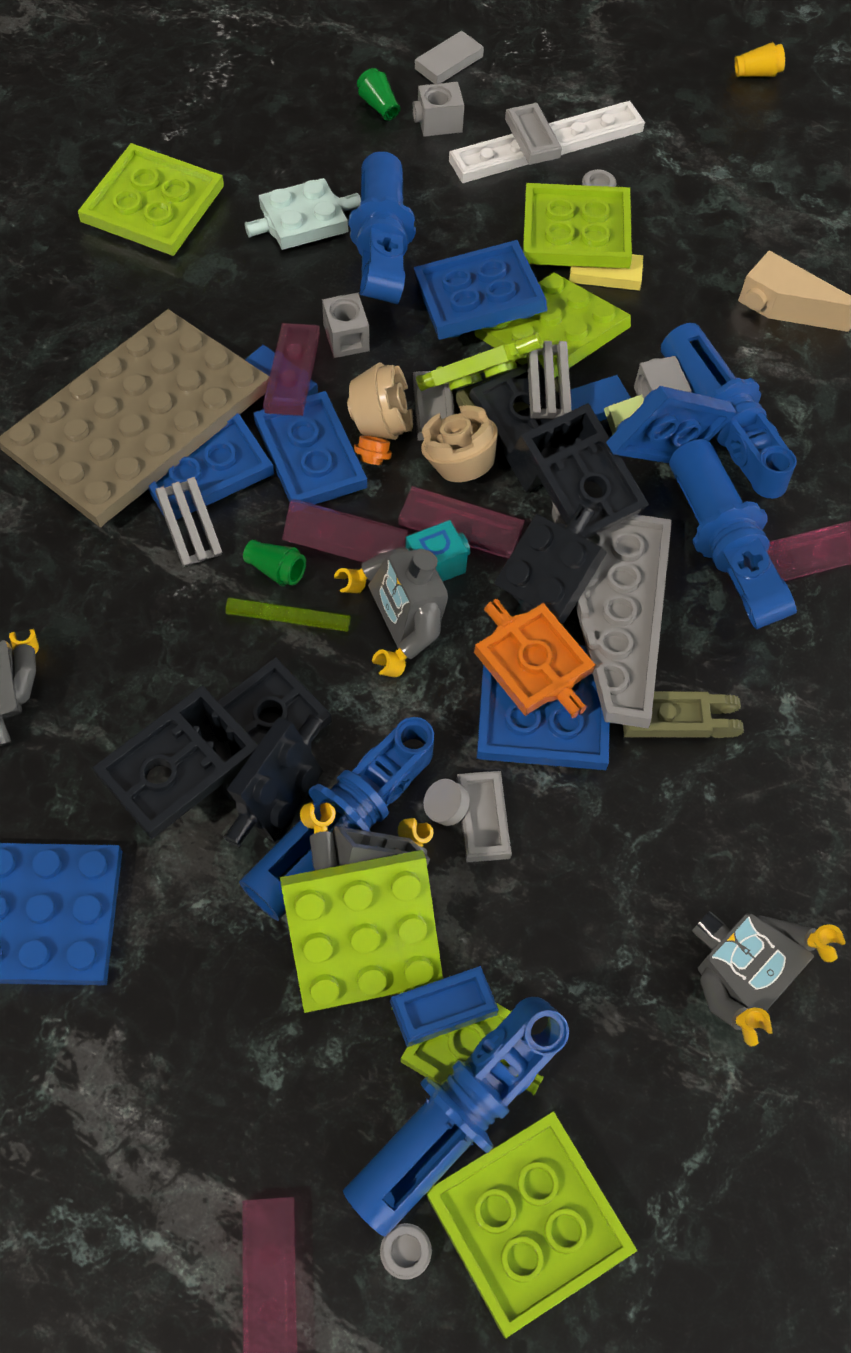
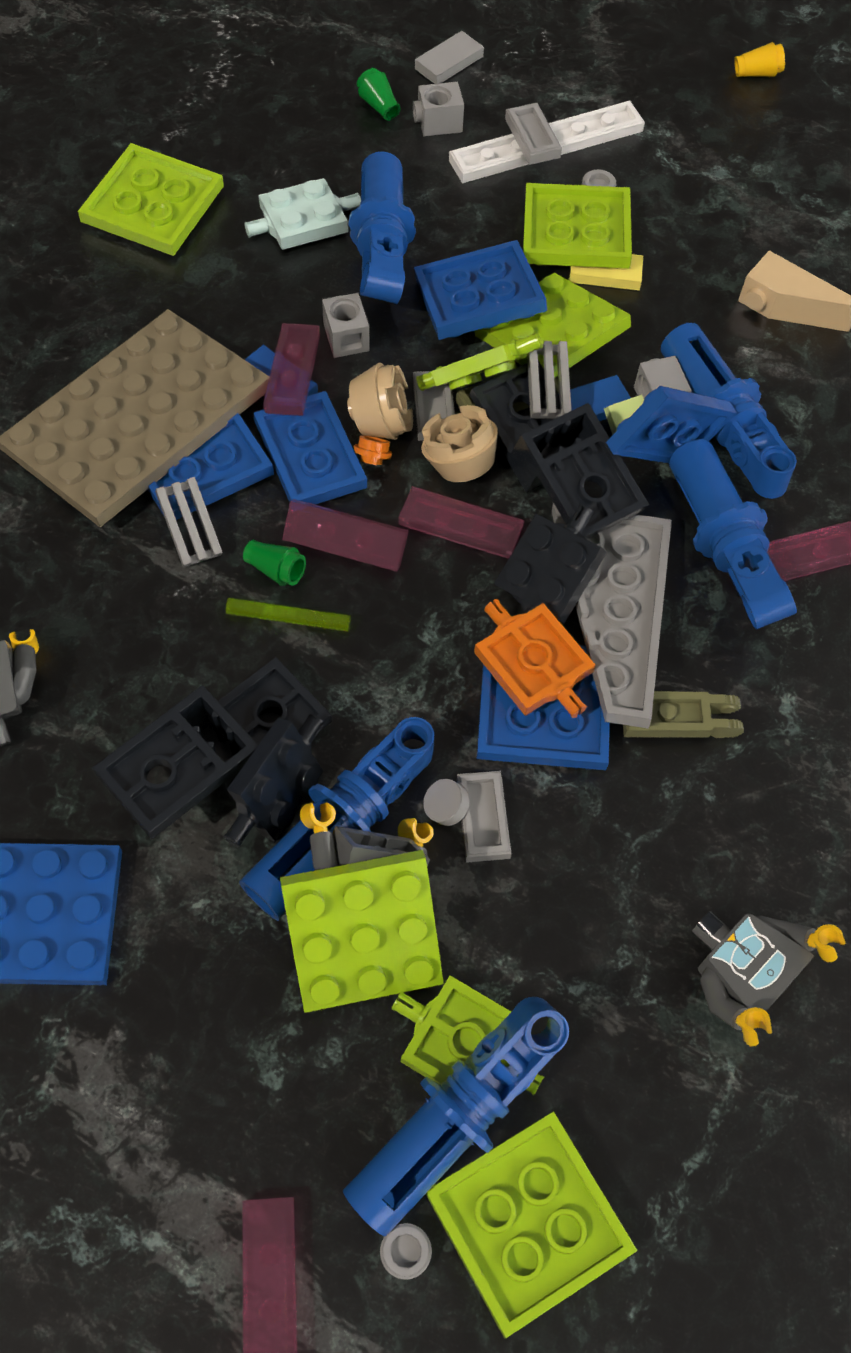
dark grey torso [334,547,448,677] -> none
blue tile [390,966,499,1047] -> none
teal brick [406,520,471,582] -> none

